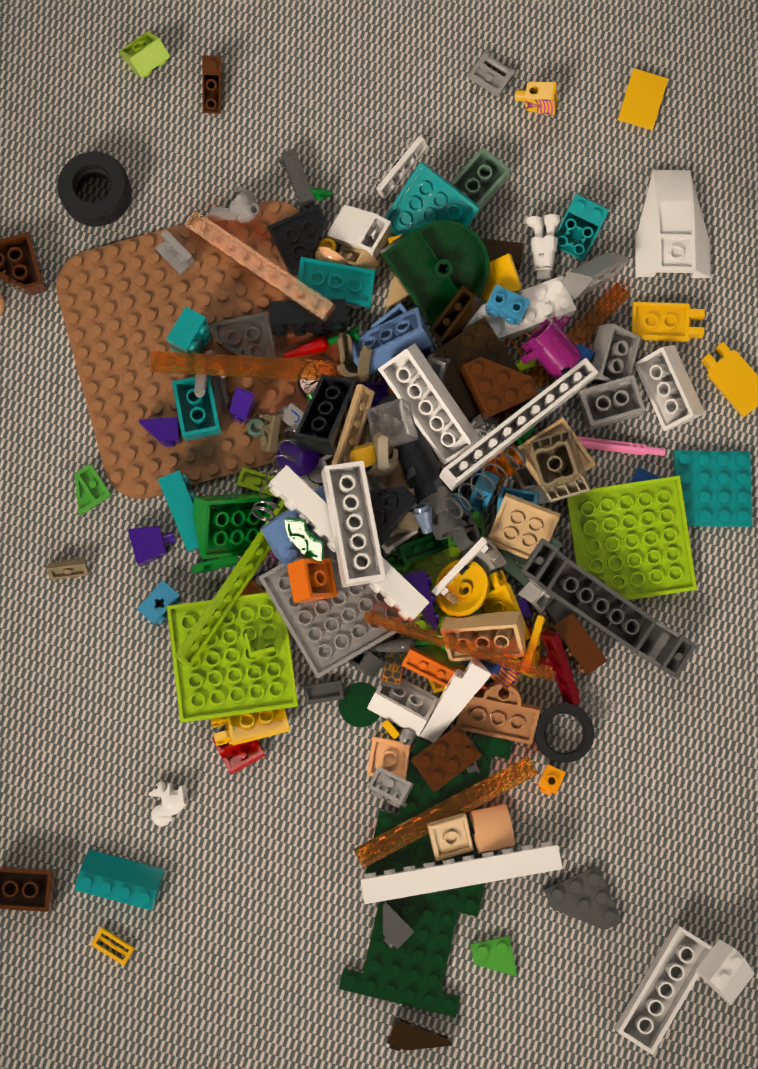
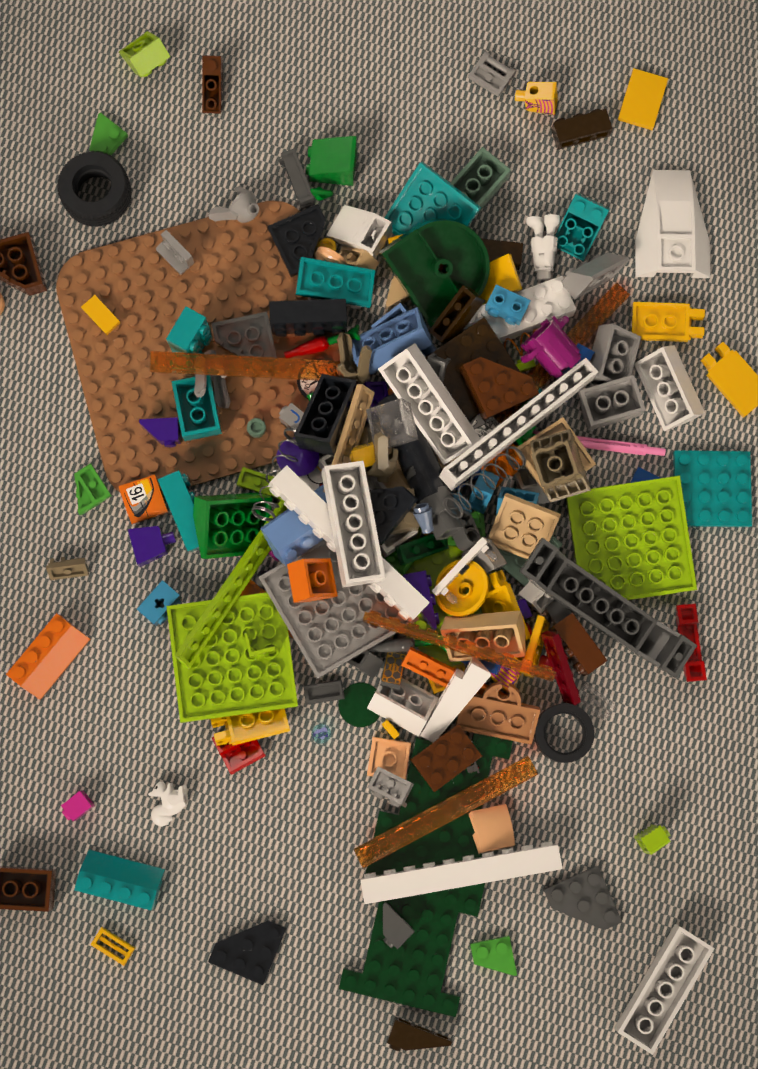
clear orange plate [184,211,336,322] -> none
green tile [191,556,238,574] -> none
dark purple slope [229,387,257,423] -> none
dark tan plate [258,413,281,453] -> none
tile [285,517,324,561] -> none
white piece [369,136,428,199] -> none
light grey hinge [399,728,416,745] -> none
tan tile [427,812,474,861] -> none
light orange brick [536,764,566,796] -> none
white slope [695,939,754,1005] -> none
none -> orange slope [6,613,91,700]
none -> dark pink brick [61,790,95,821]
none -> yellow tile [81,295,120,335]
none -> bright green wing [89,113,128,155]
none -> slope [118,474,168,524]
none -> black plate [208,920,287,985]
none -> green slope [306,136,357,186]
none -> clear light blue tile [311,724,331,744]
none -> dark brown brick [551,109,613,150]
none -> lime brick [634,824,671,855]
none -> red slope [676,603,707,682]

